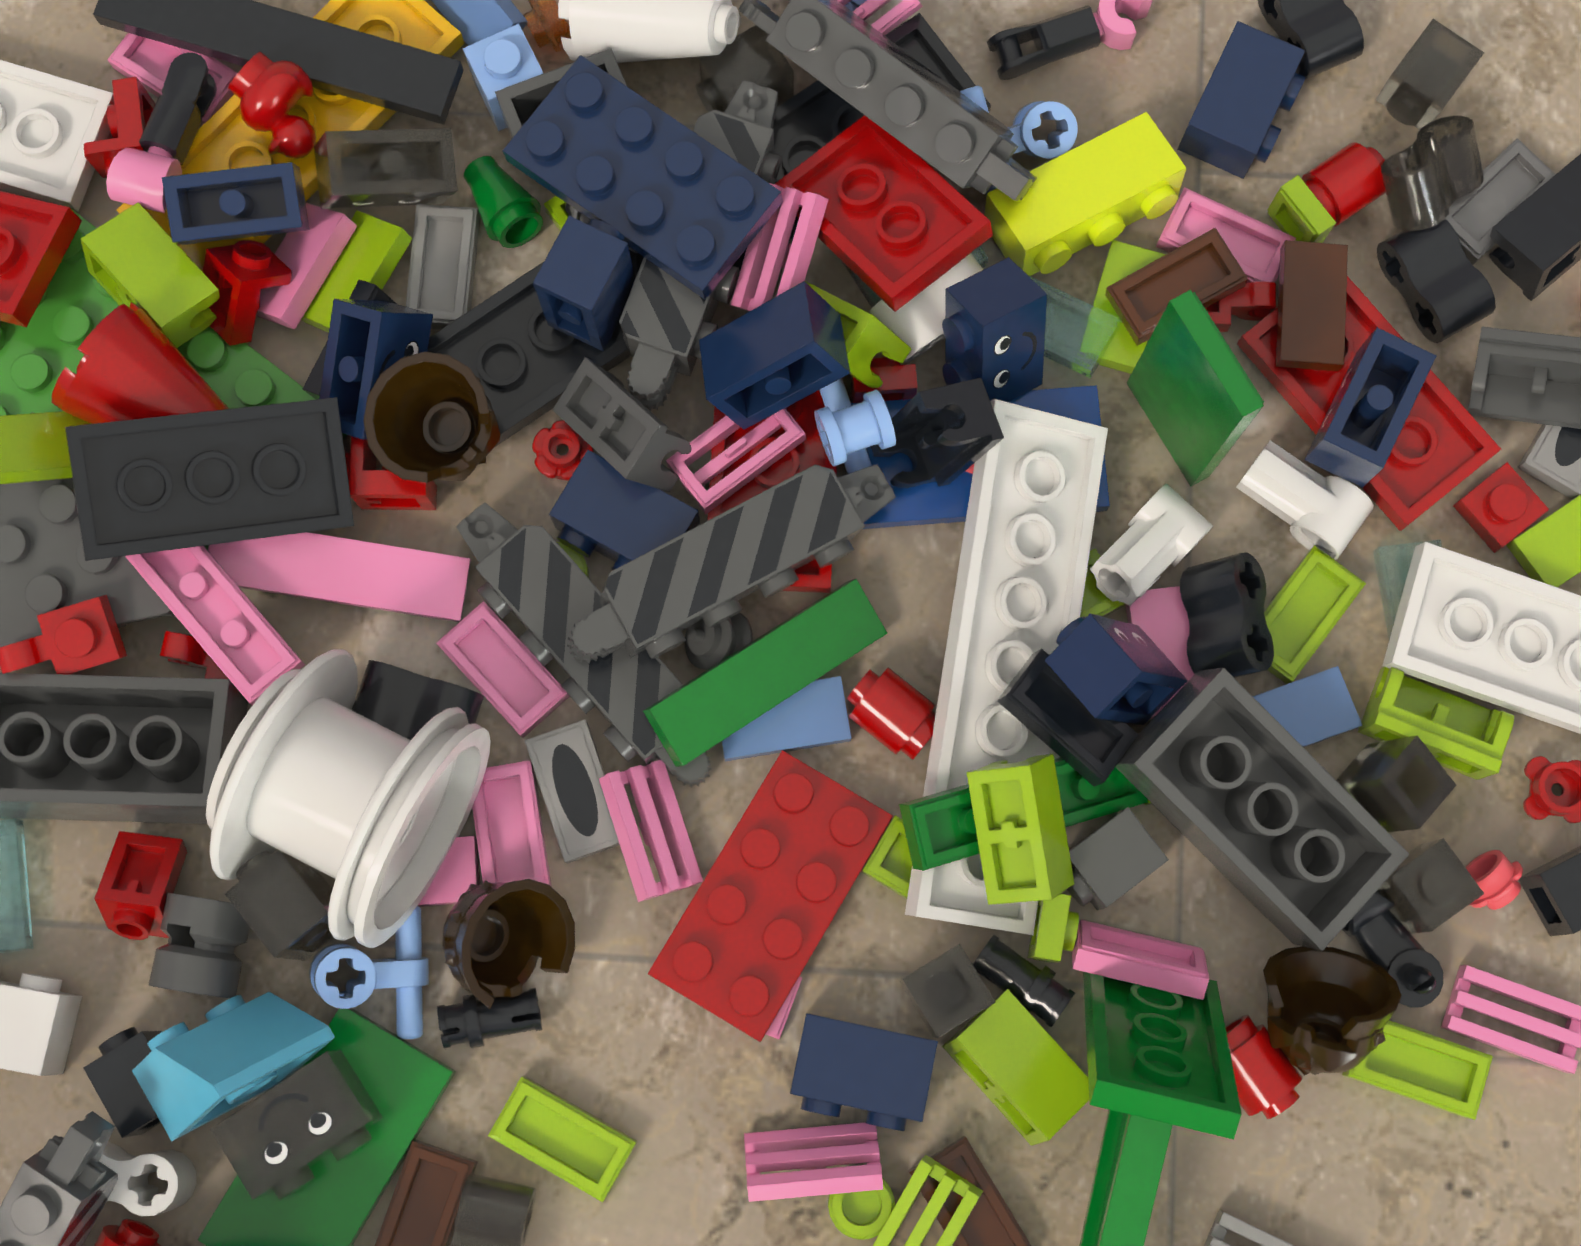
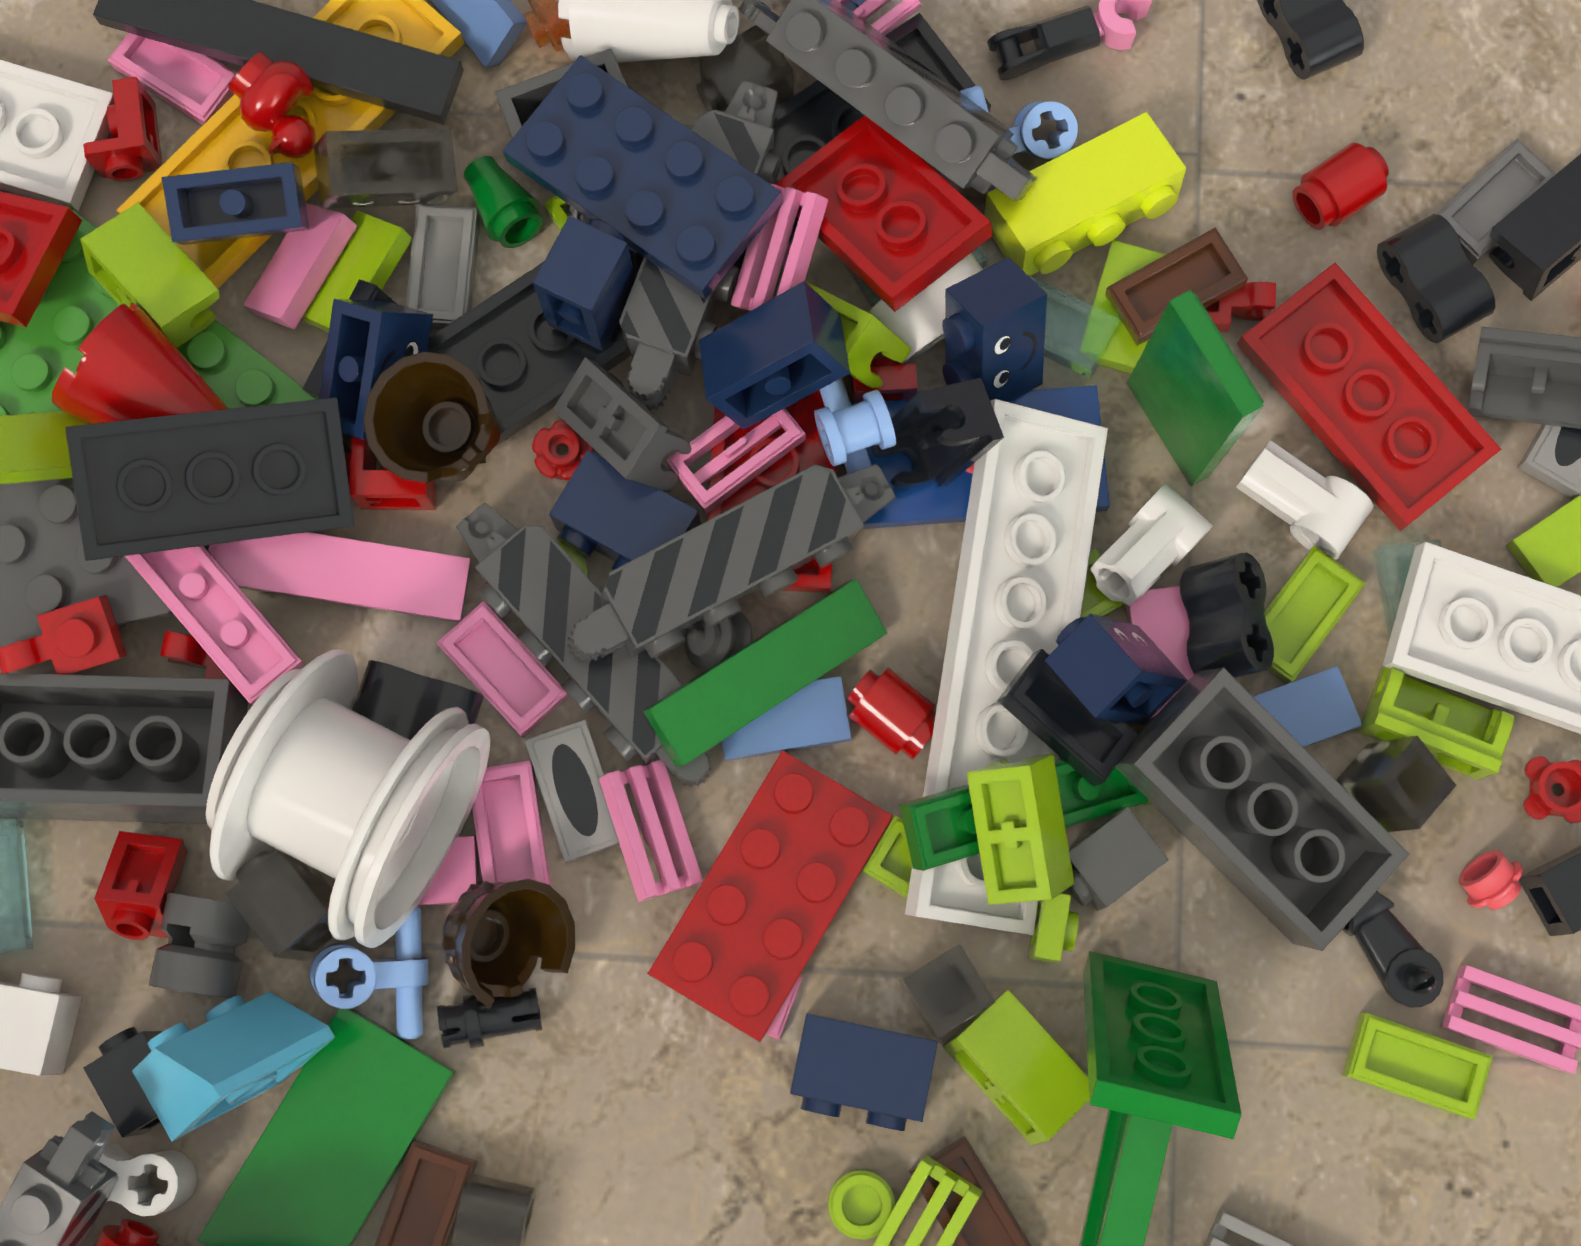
piece [106,52,217,213] -> none
red bracket [203,240,292,346] -> none
clear smoke brick [210,1050,383,1201] -> none
light blue brick [463,23,544,131] -> none
lime tile [488,1076,637,1202] -> none
bright pink tile [744,1122,883,1202] -> none
black pin [970,935,1075,1027] -> none
bright pink tile [1072,920,1209,1000] -> none
bright pink tile [1156,187,1296,283] -> none
dark blue brick [1177,21,1306,179] -> none
red brick [1226,1015,1302,1119] -> none
dark brown helmet [1263,946,1402,1076] -> none
lime tile [1267,175,1336,243] -> none
reddish brown tile [1276,240,1348,371] -> none
dark blue brick [1304,327,1437,488] -> none
clear smoke brick [1376,19,1484,133] -> none
clear smoke brick [1377,838,1484,934] -> none
clear smoke axle [1381,116,1484,231] -> none
red plate [1453,462,1549,553] -> none

